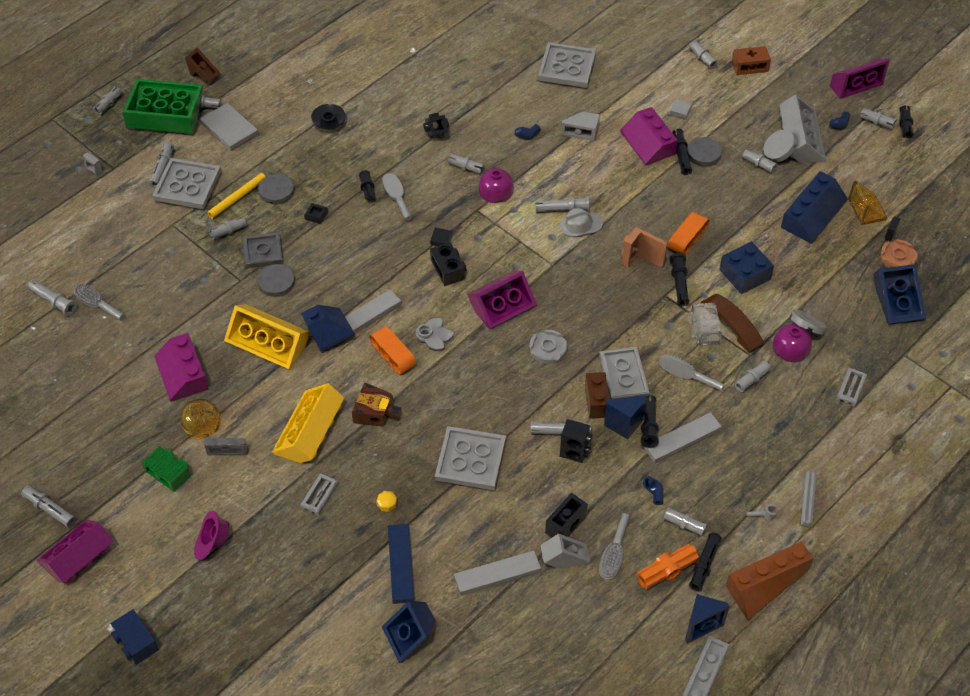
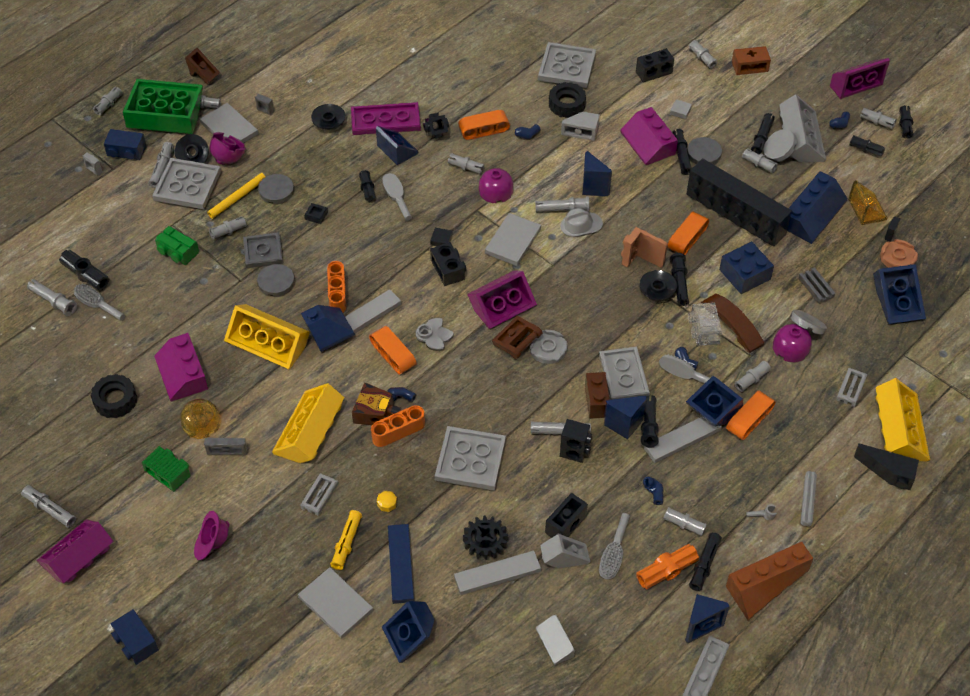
none -> black piece [59,250,110,290]
none -> black tyre [91,374,137,418]
none -> dark blue brick [104,129,146,160]
none -> green brick [155,226,199,265]
none -> black dish [175,134,209,163]
none -> magenta cylinder [210,132,246,165]
none -> flat silver tile [255,94,274,115]
none -> light grey tile [298,567,373,639]
none -> orange beam [327,261,346,313]
none -> yellow pin [330,510,362,570]
none -> magenta tile [351,102,421,135]
none -> orange beam [371,405,425,447]
none -> dark blue slope [376,126,419,166]
none -> dark blue arm [387,387,416,402]
none -> orange beam [458,110,510,140]
none -> black gear [463,515,508,560]
none -> light grey tile [485,213,541,266]
none -> reddish brown plate [492,316,543,359]
none -> light grey slope [536,614,575,665]
none -> black tyre [549,82,586,118]
none -> dark blue slope [582,151,612,196]
none -> black brick [636,48,674,83]
none -> black dish [639,270,677,301]
none -> dark blue arm [675,347,698,371]
none -> black brick [686,158,792,247]
none -> dark blue slope [686,376,743,427]
none -> orange beam [726,390,776,440]
none -> black pin [751,113,775,154]
none -> flat silver tile [798,268,836,304]
none -> black axle [849,135,885,156]
none -> black slope [854,443,919,490]
none -> yellow slope [876,378,930,461]

